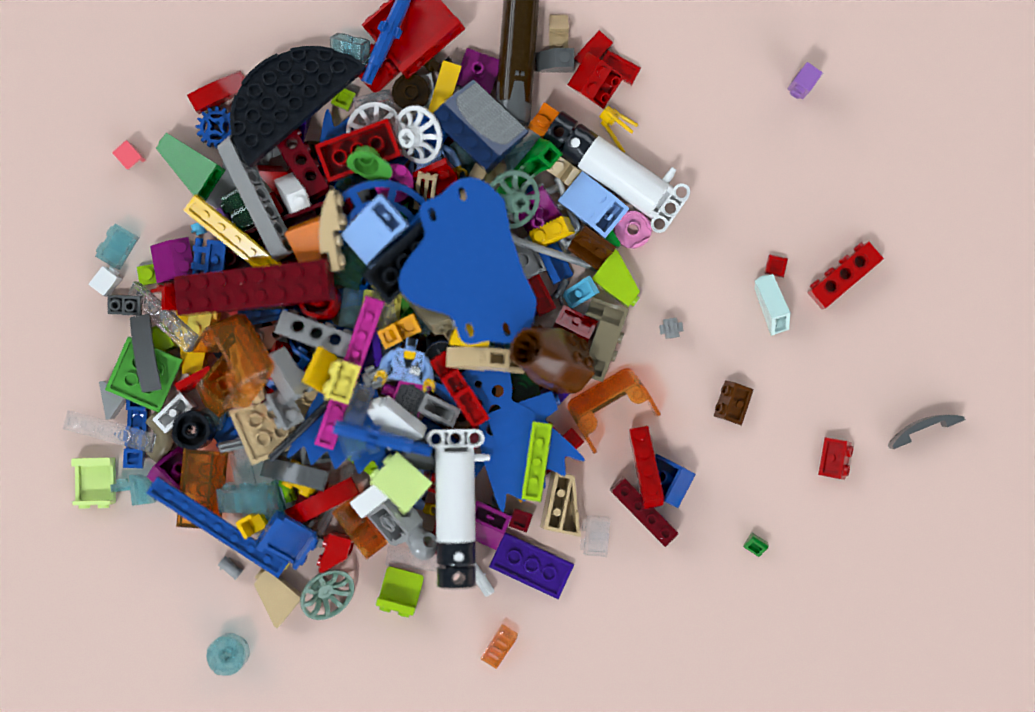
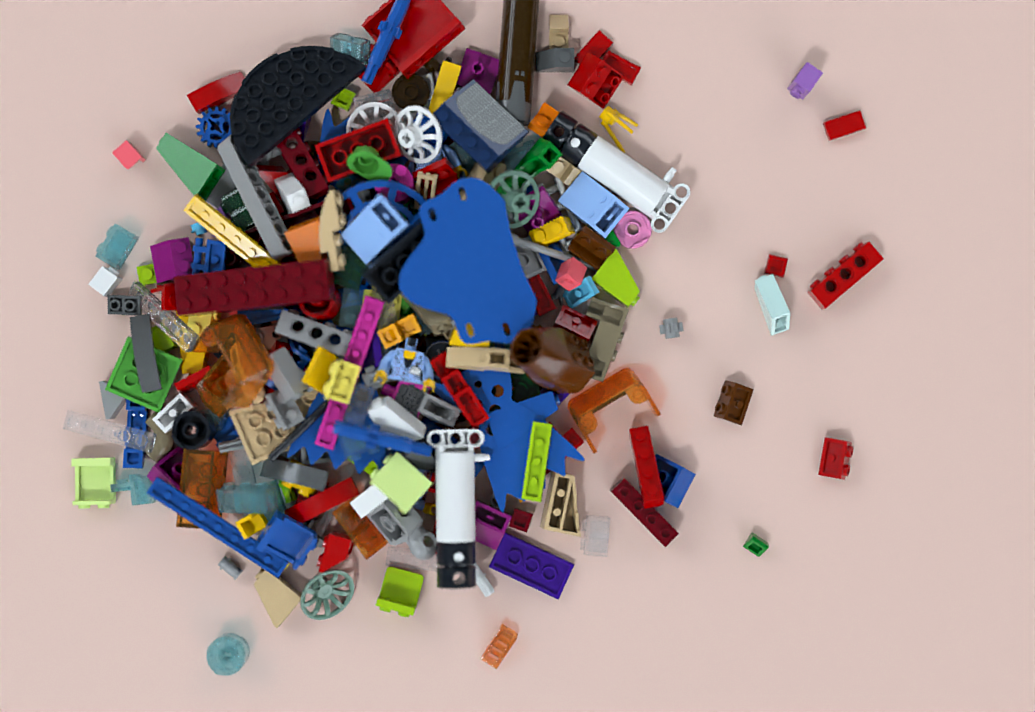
dark grey slope [888,415,965,449] -> none
none -> coral brick [555,257,587,291]
none -> red tile [823,110,866,141]

